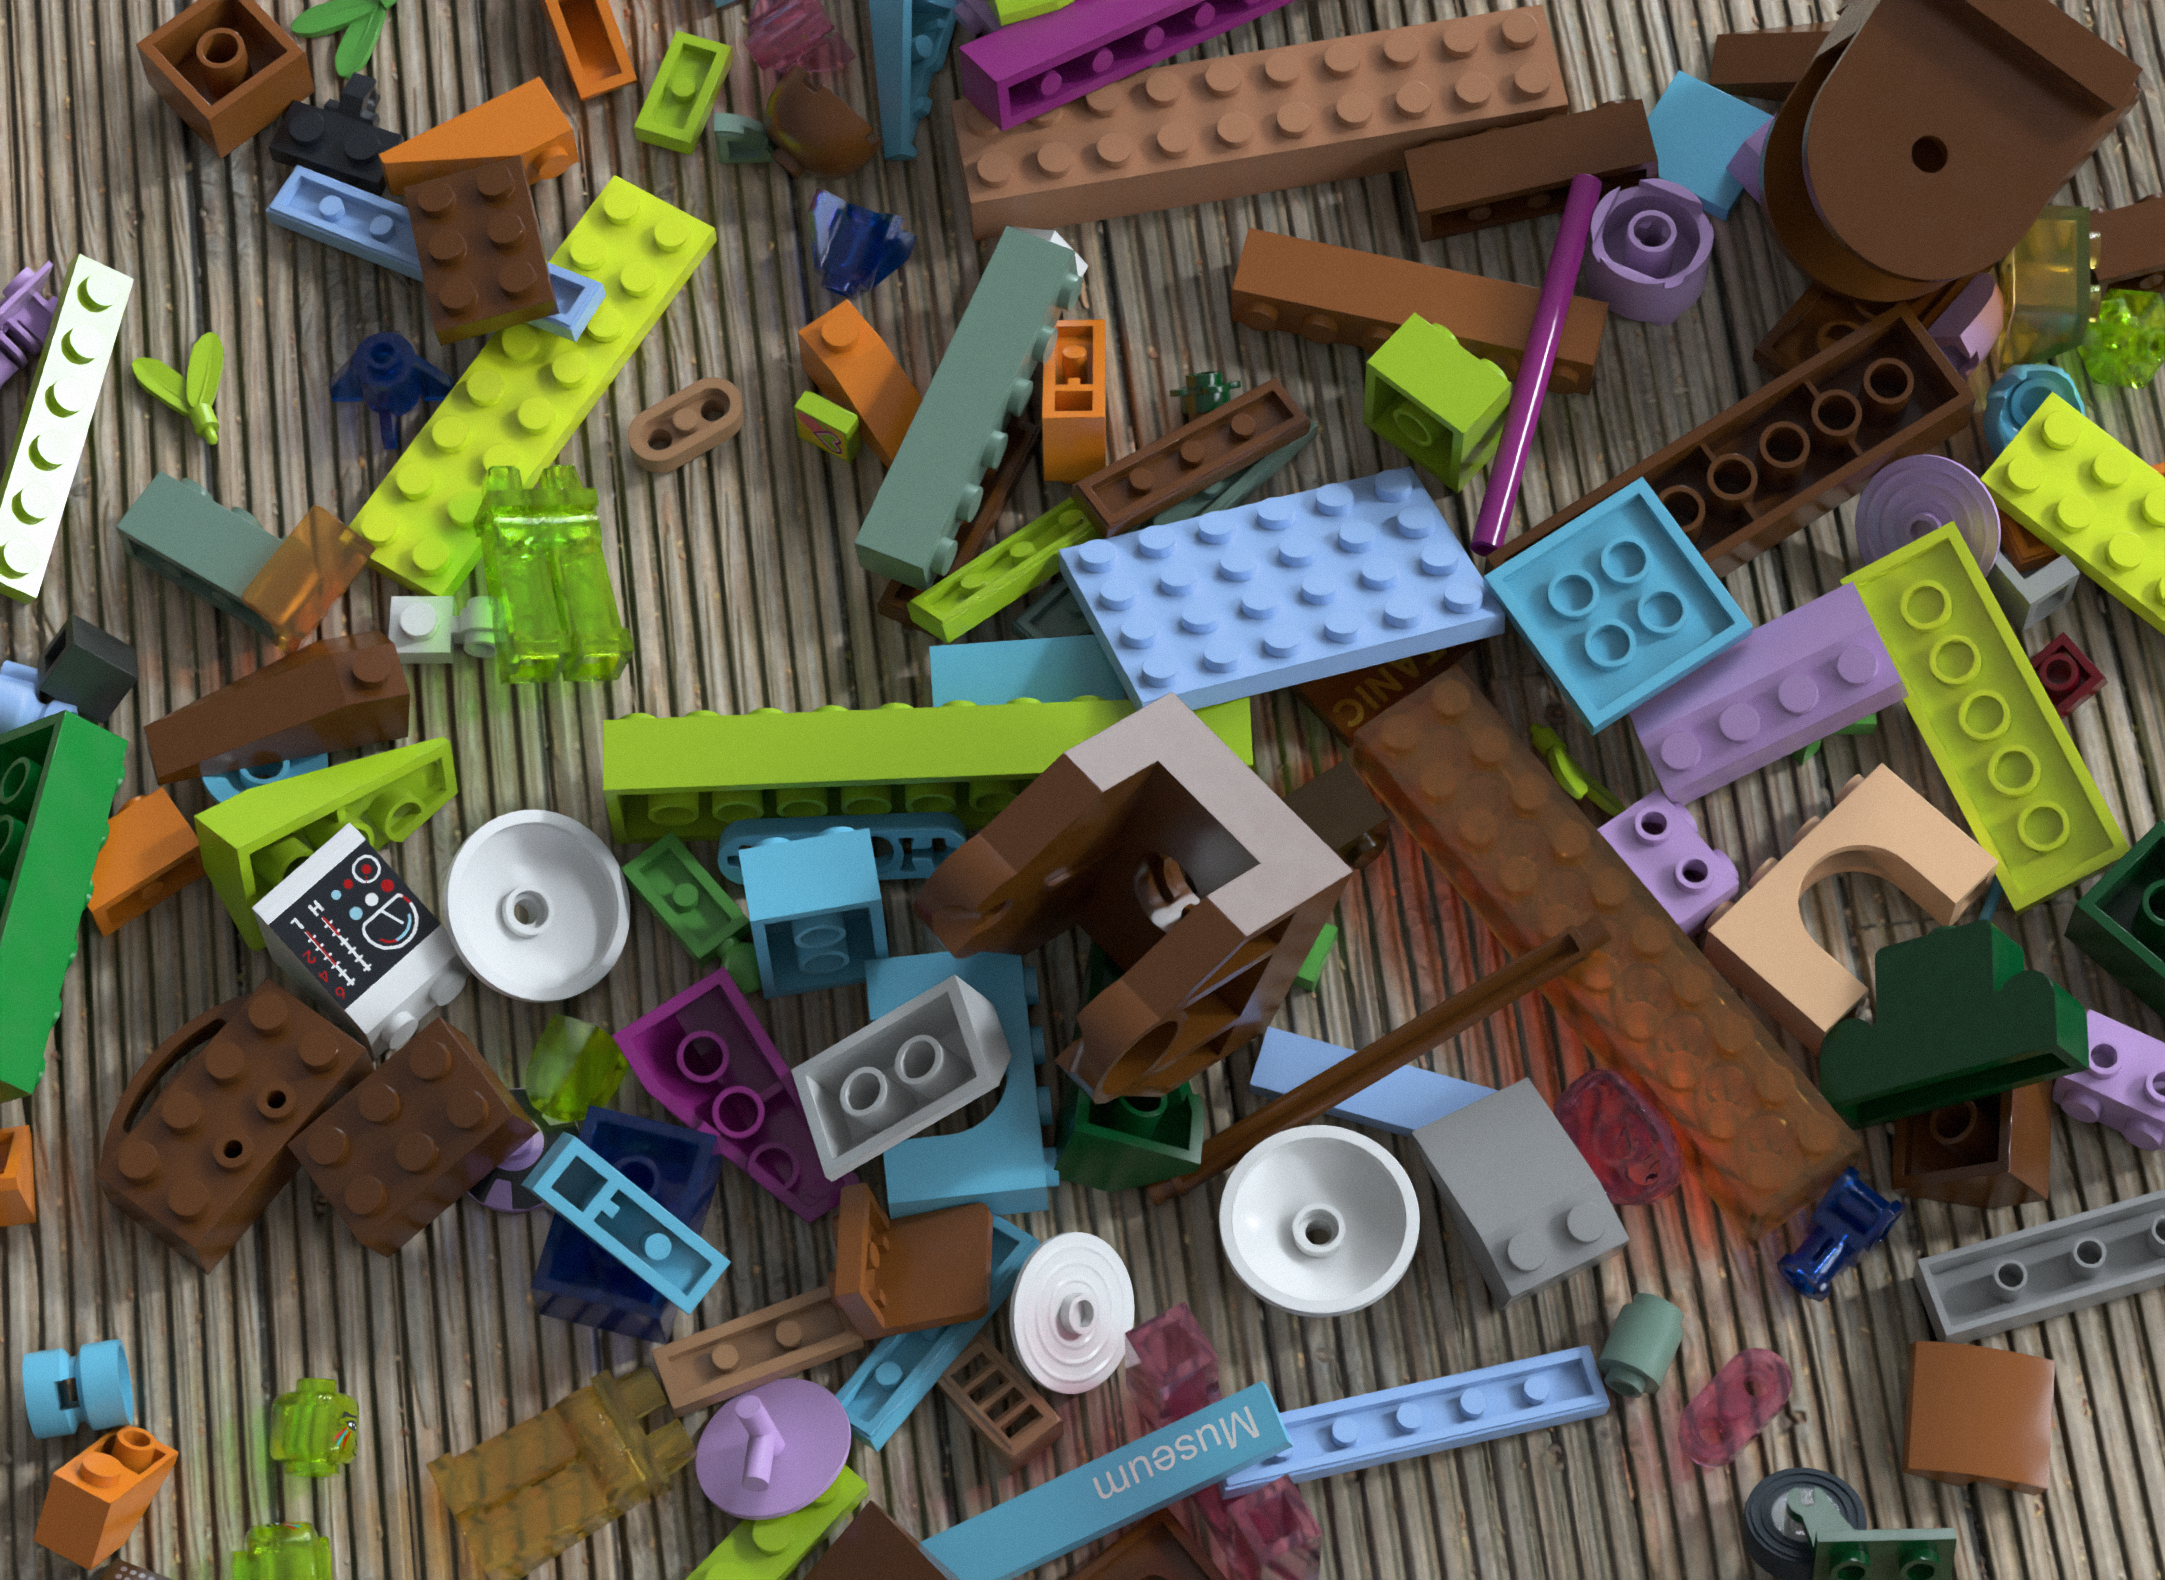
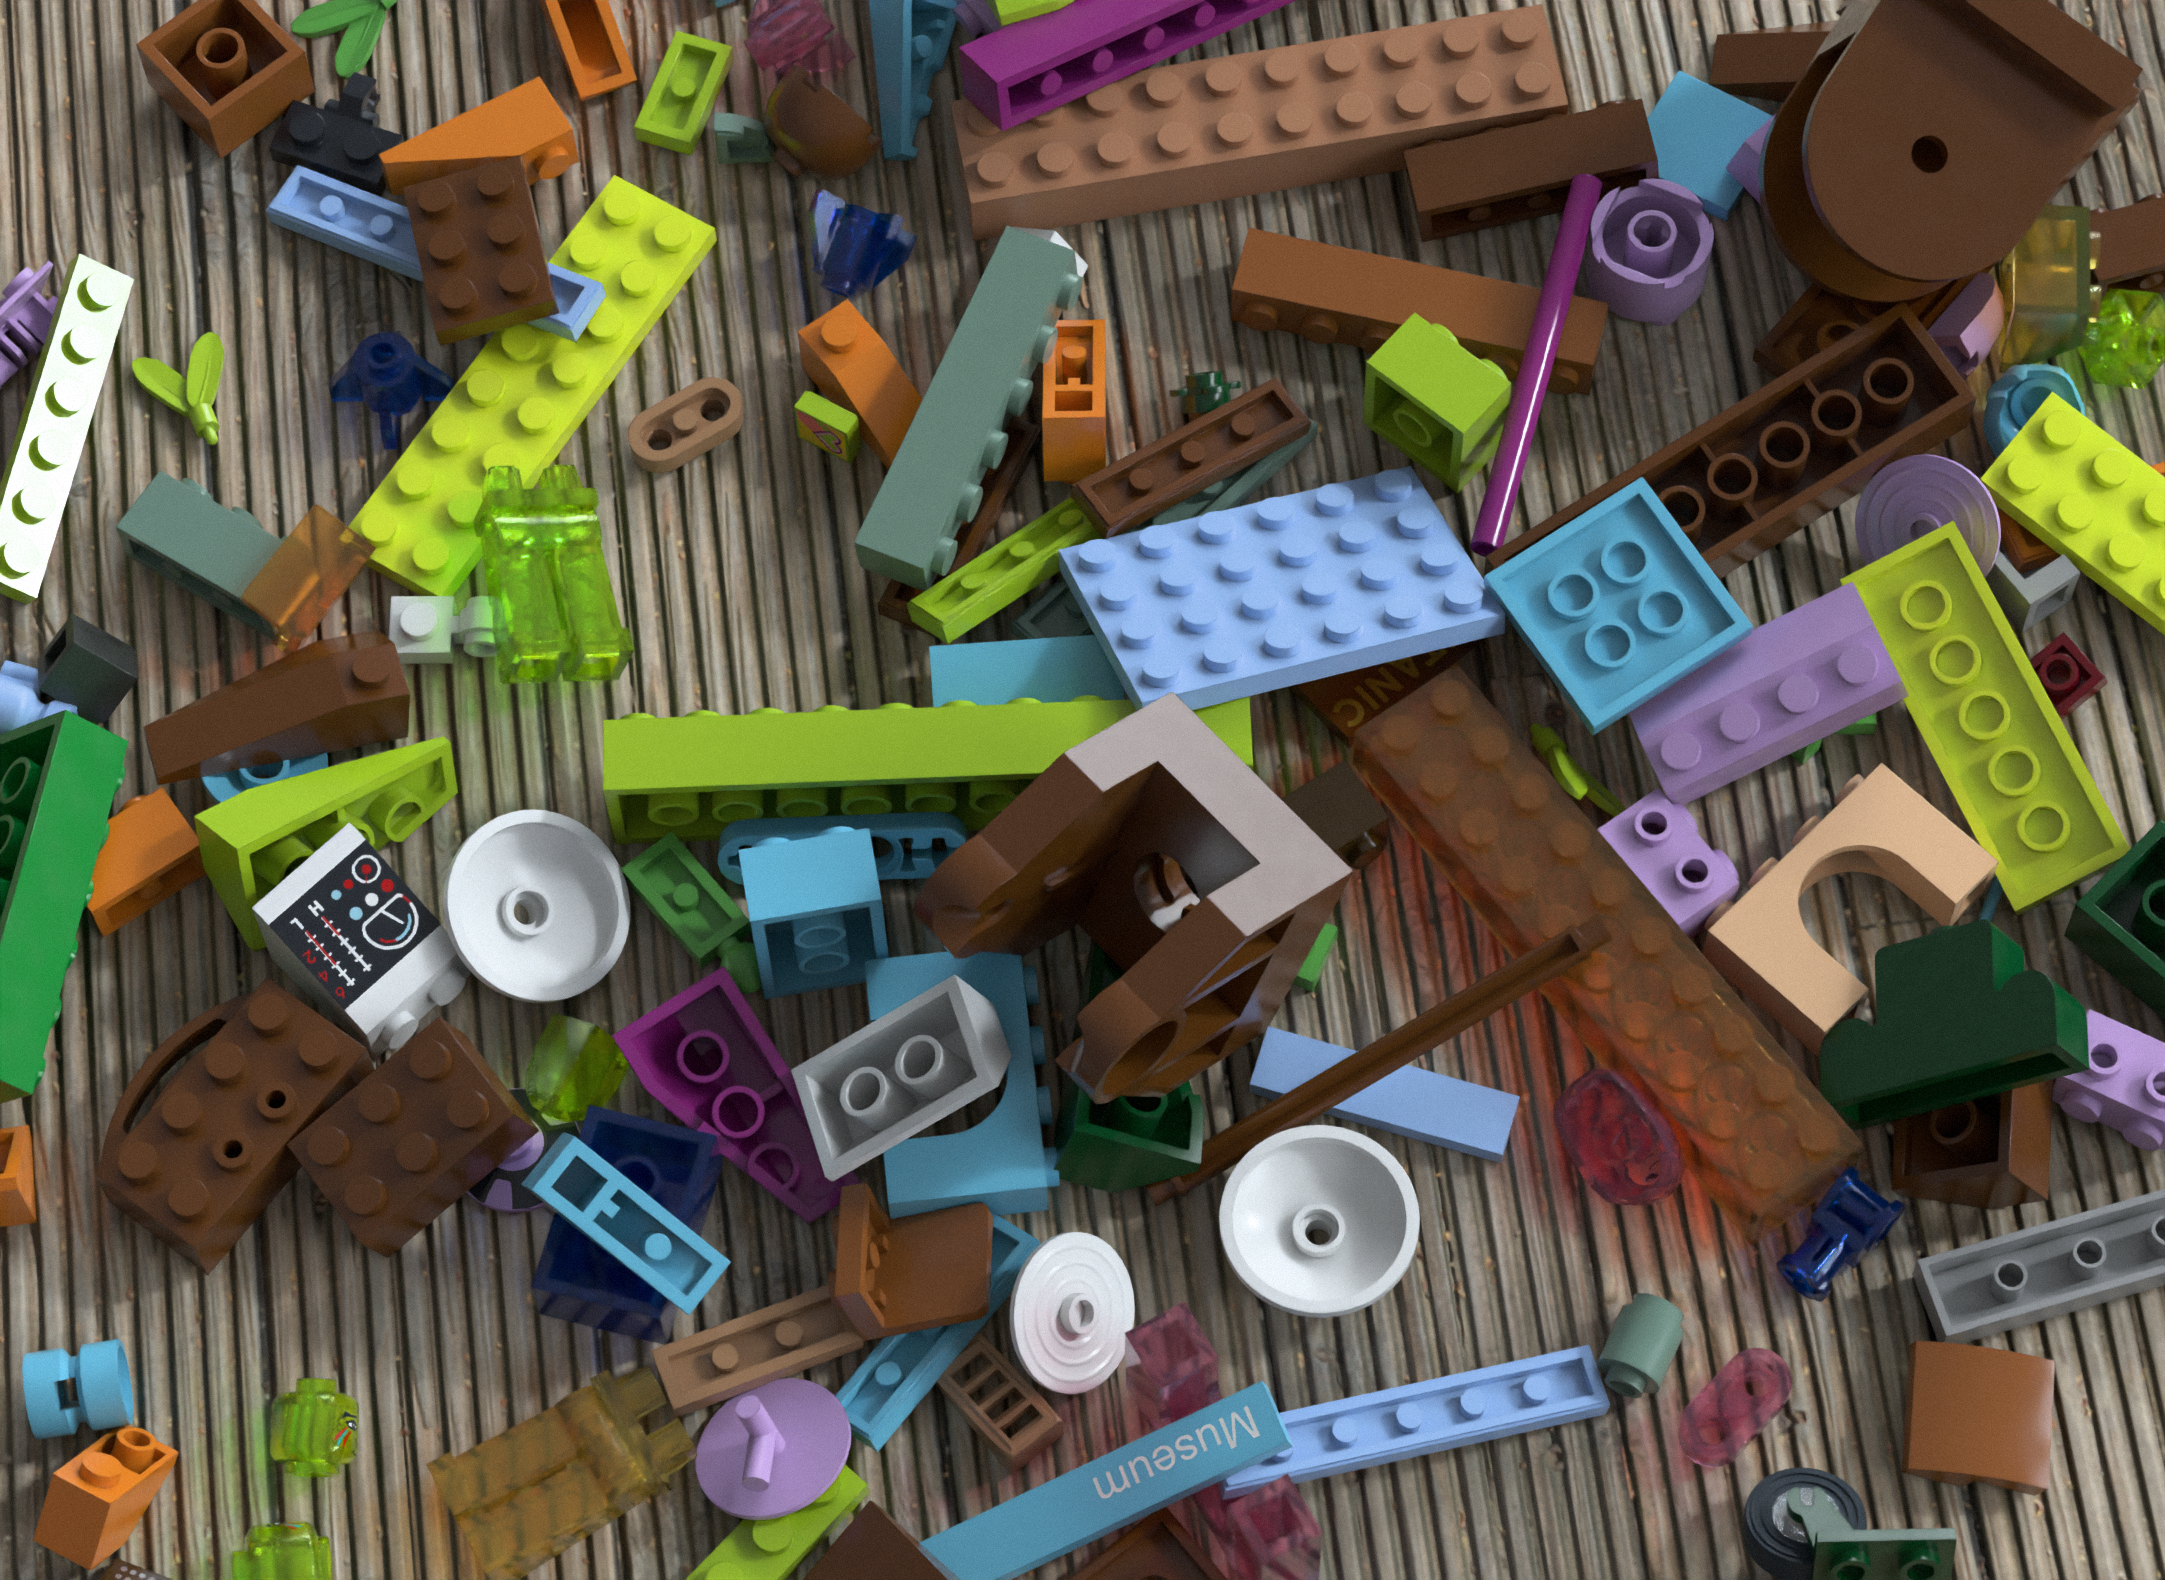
light grey slope [1410,1077,1630,1311] -> none

